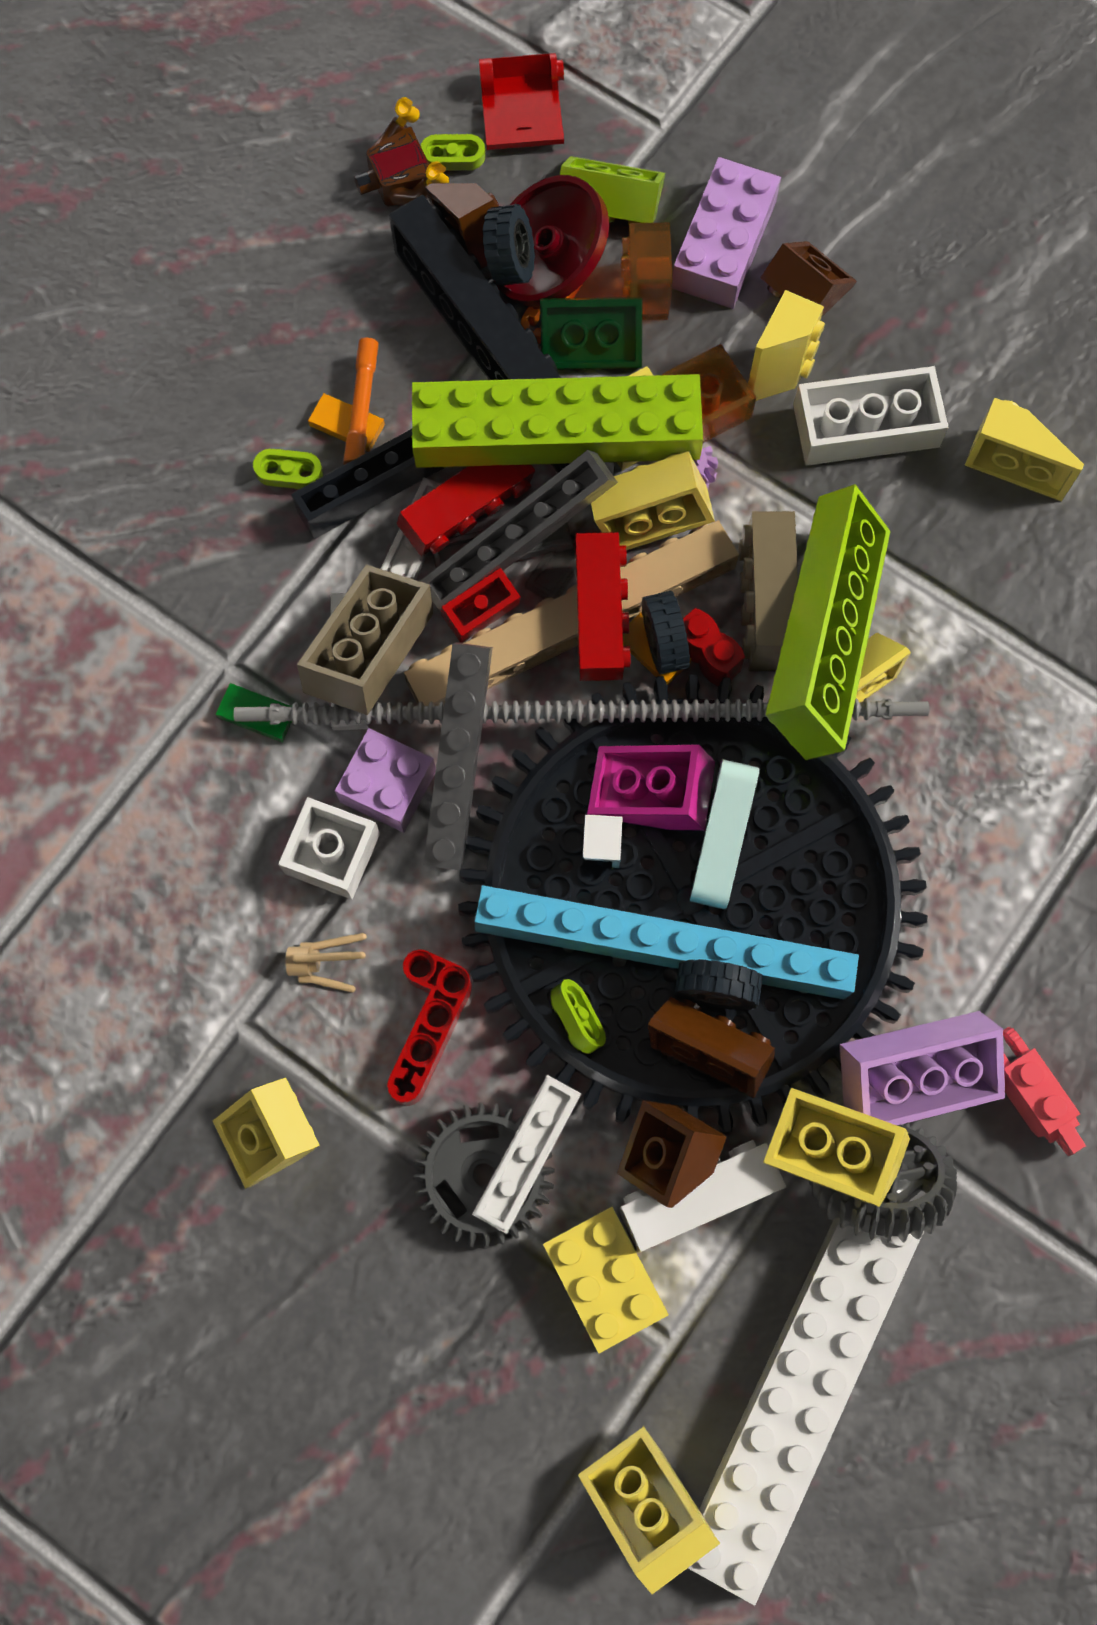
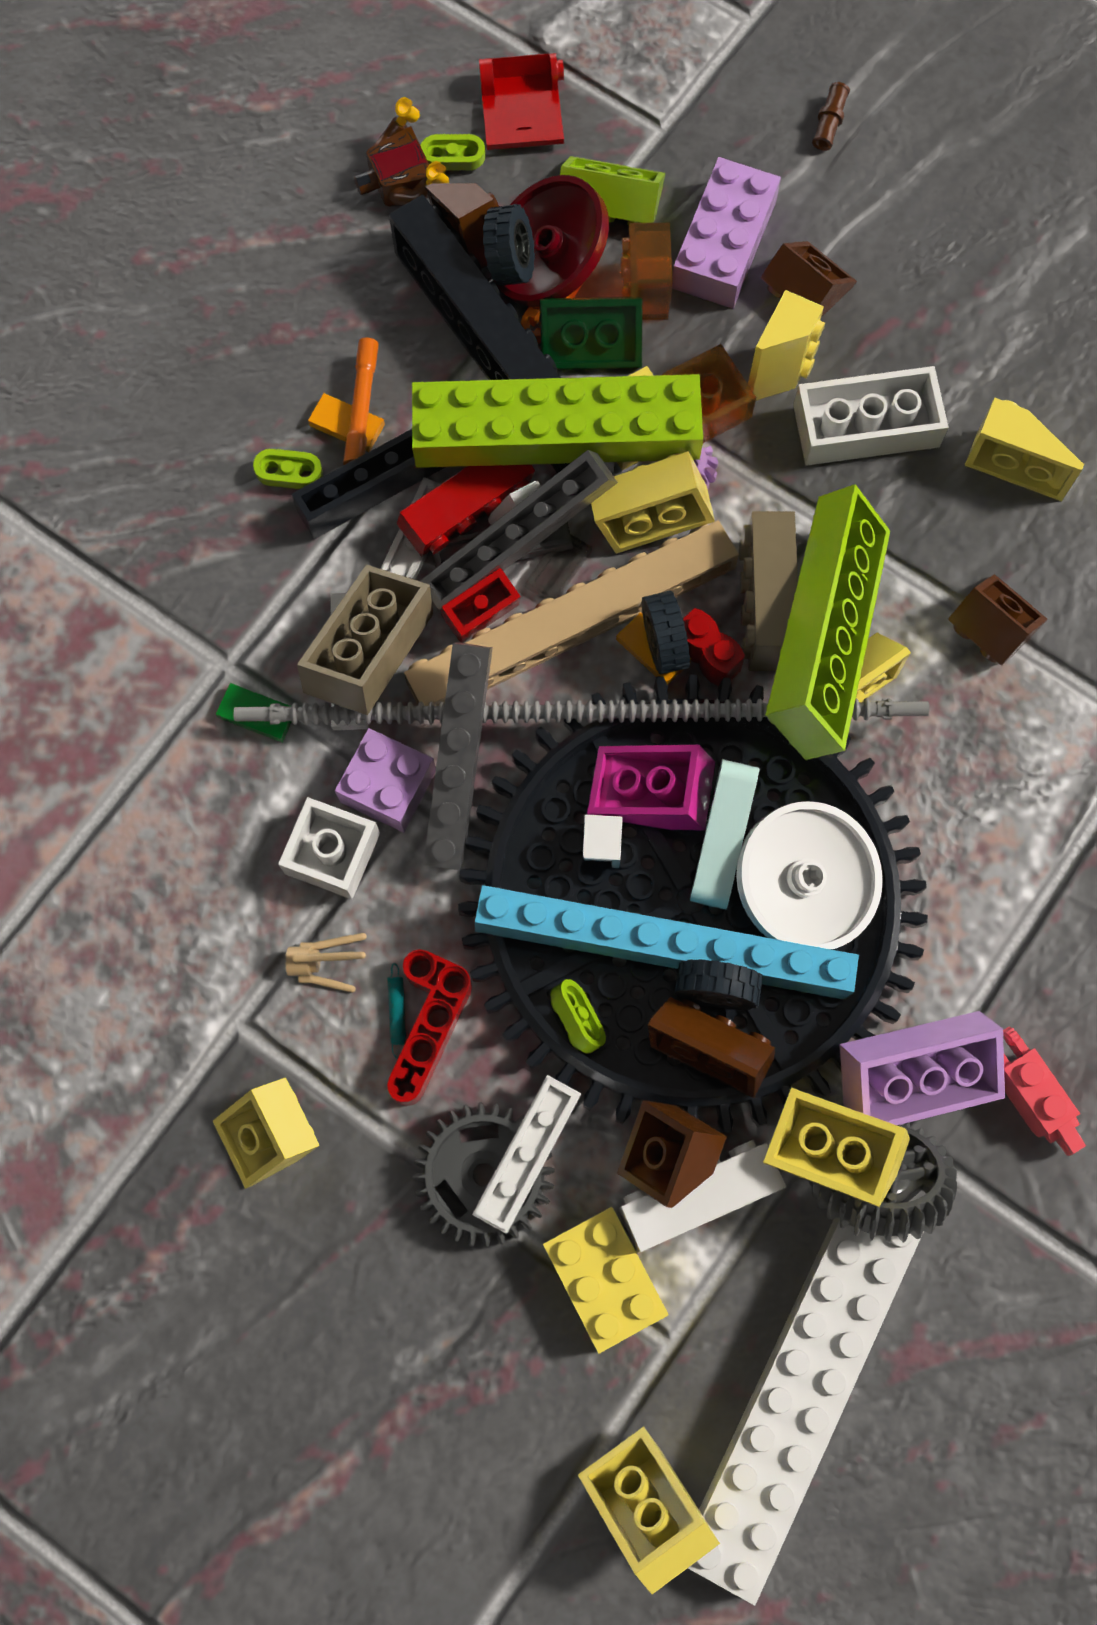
red brick [576,532,631,681] -> none
none -> teal piece [387,963,407,1059]
none -> white tile [488,481,541,525]
none -> white dish [736,802,882,949]
none -> reddish brown pin [812,82,850,151]
none -> reddish brown slope [948,574,1048,666]

